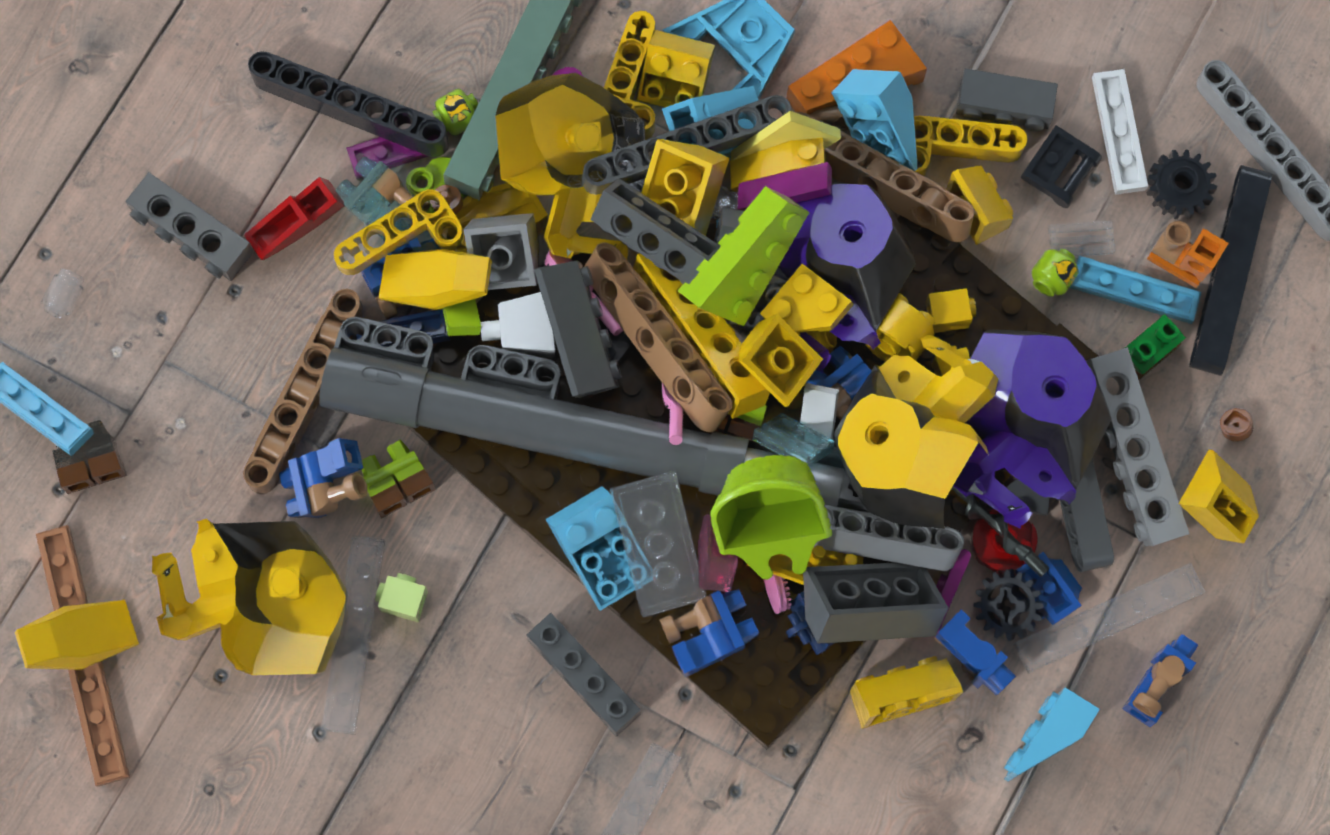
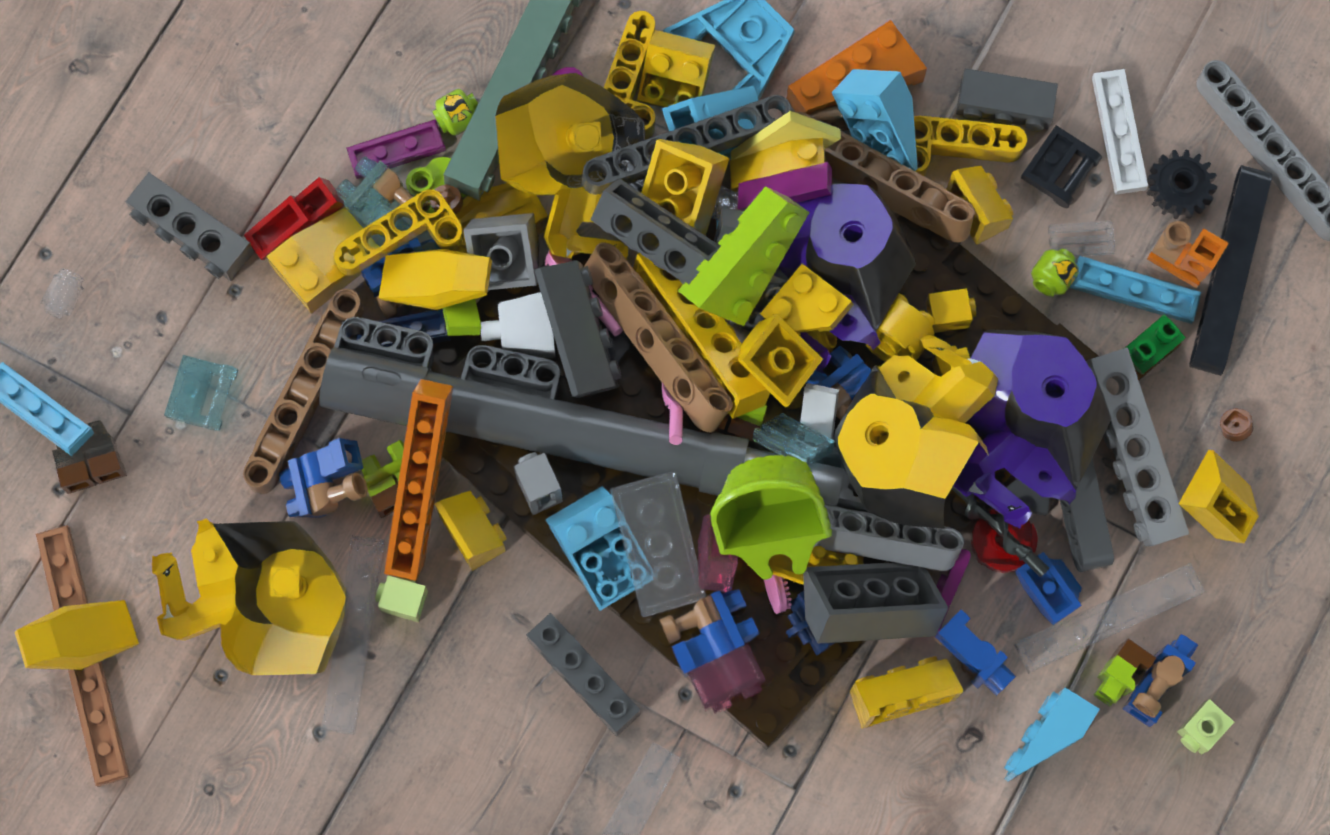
black beam [248,51,449,157] -> none
black gear [973,568,1047,641] -> none
none -> clear light blue plate [164,355,239,431]
none -> yellow slope [266,207,379,314]
none -> orange brick [384,379,453,581]
none -> yellow slope [434,490,507,571]
none -> light grey brick [514,452,563,515]
none -> clear pink brick [688,644,766,714]
none -> lime hips [1094,638,1156,706]
none -> yellowish green brick [1177,699,1234,755]

